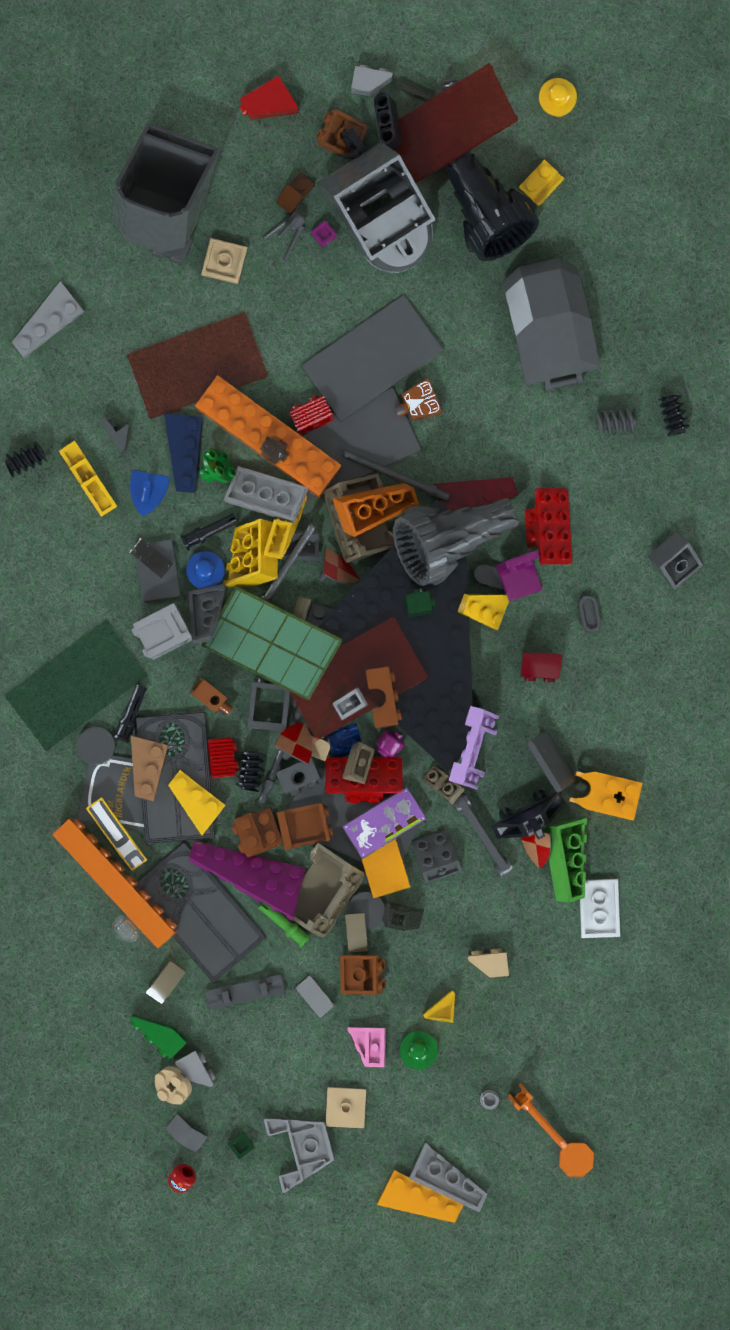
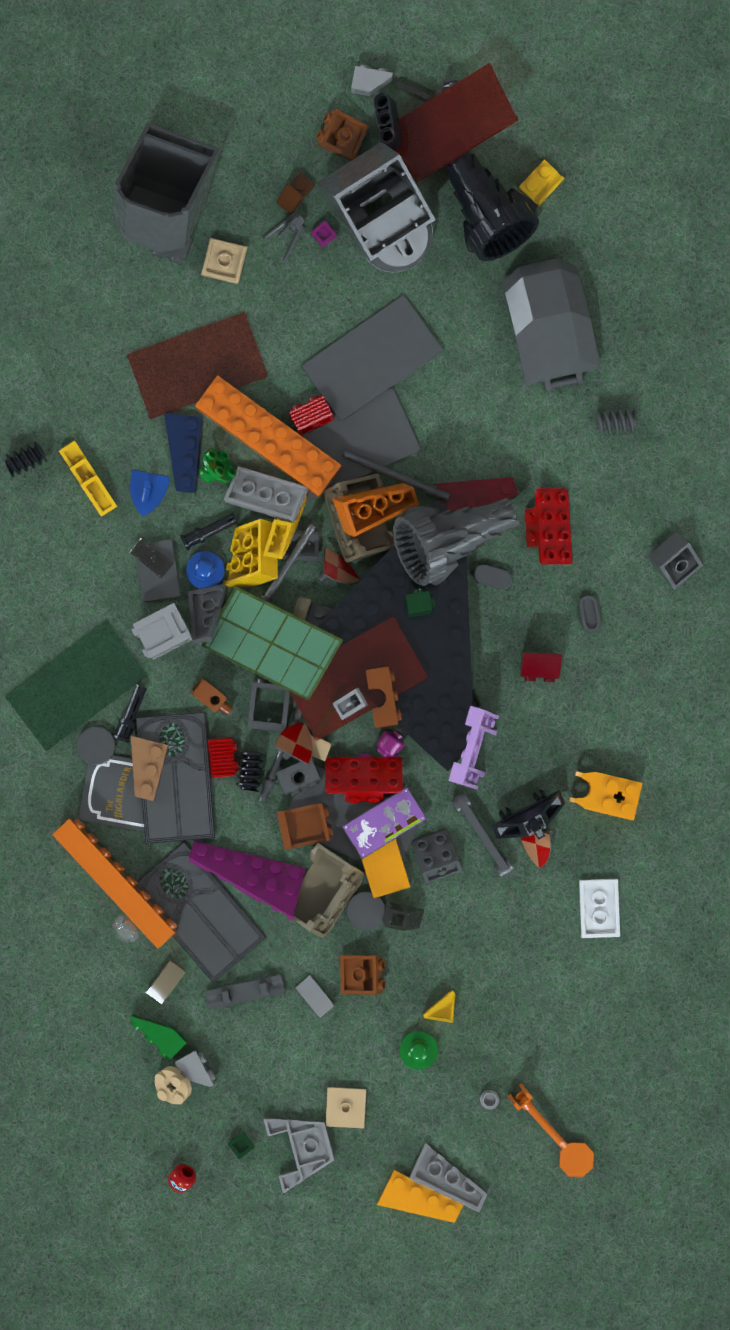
light grey wing [12,281,84,358] -> none
slope [86,797,147,871] -> none
dark grey slope [99,417,131,454] -> none
dark grey slope [166,1113,208,1152] -> none
yellow wing [168,770,226,836] -> none
dark orange plate [232,808,283,858] -> none
red slope [239,76,299,120] -> none
bright green pin [258,902,312,948] -> none
clear smoke head [260,435,290,464] -> none
clear blue piece [327,723,362,757] -> none
black bracket [341,128,365,160] -> none
dark tan slope [343,741,375,784] -> none
dark tan slope [345,913,368,953] -> none
bright pink wing [348,1027,386,1067] -> none
dark orange torso [394,378,442,421] -> none
dark tan slope [422,765,465,804] -> none
yellow wing [457,593,509,630] -> none
tan slope [467,948,509,978] -> none
magenta bracket [496,550,542,601] -> none
dark grey tile [527,731,577,793] -> none
yellow plate [539,78,577,117] -> none
bright green wedge [543,818,587,903] -> none
black piece [658,395,690,437] -> none

